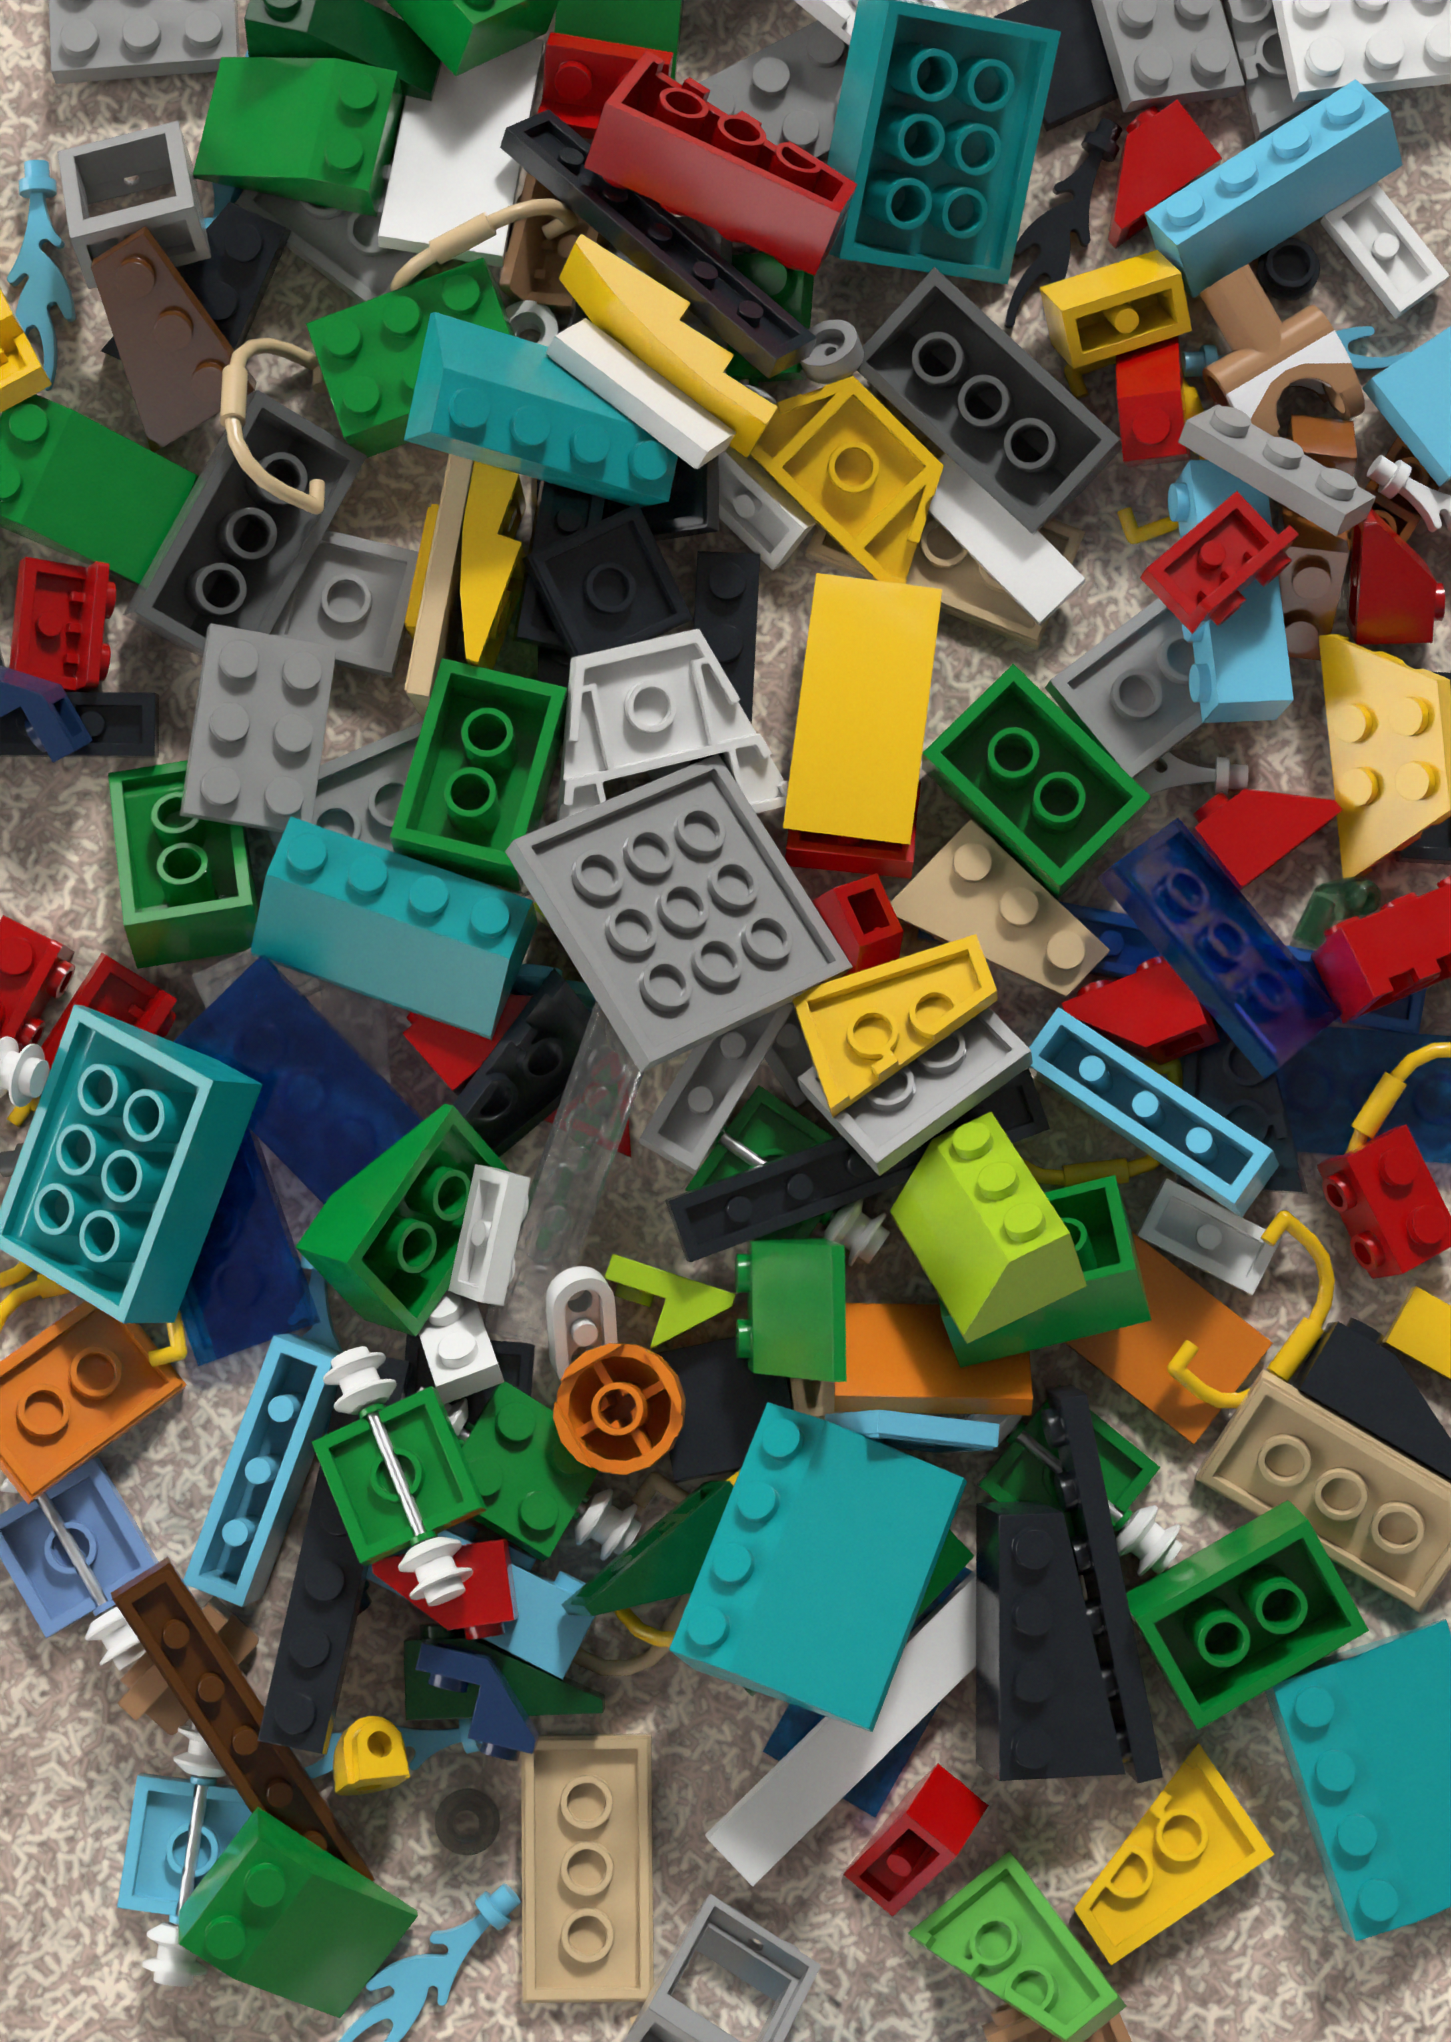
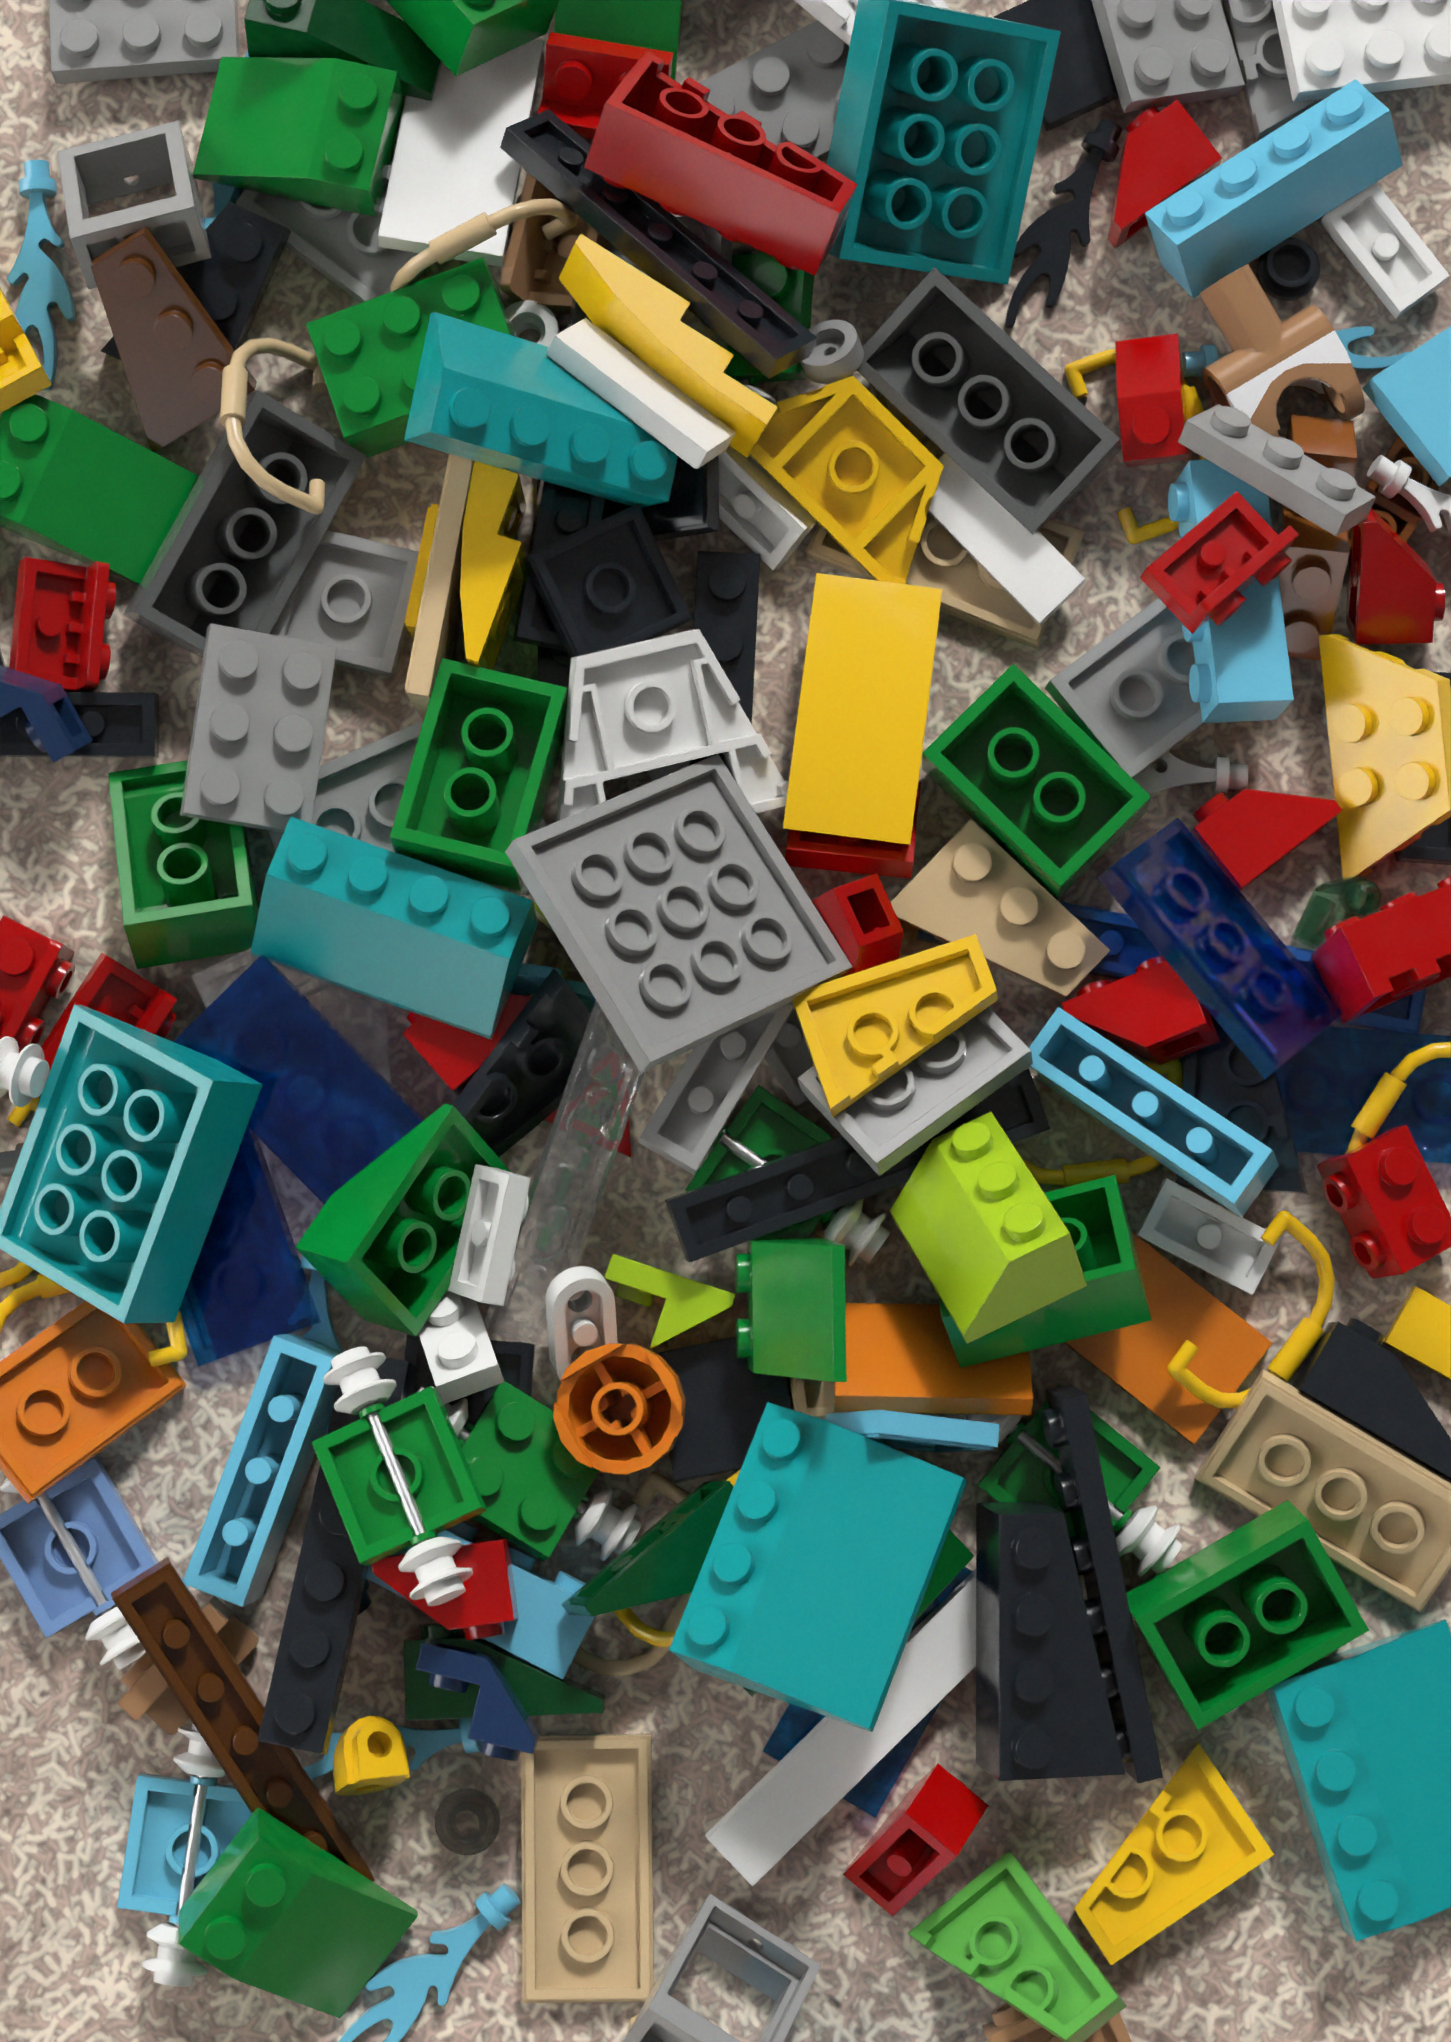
yellow brick [1039,250,1192,369] -> none

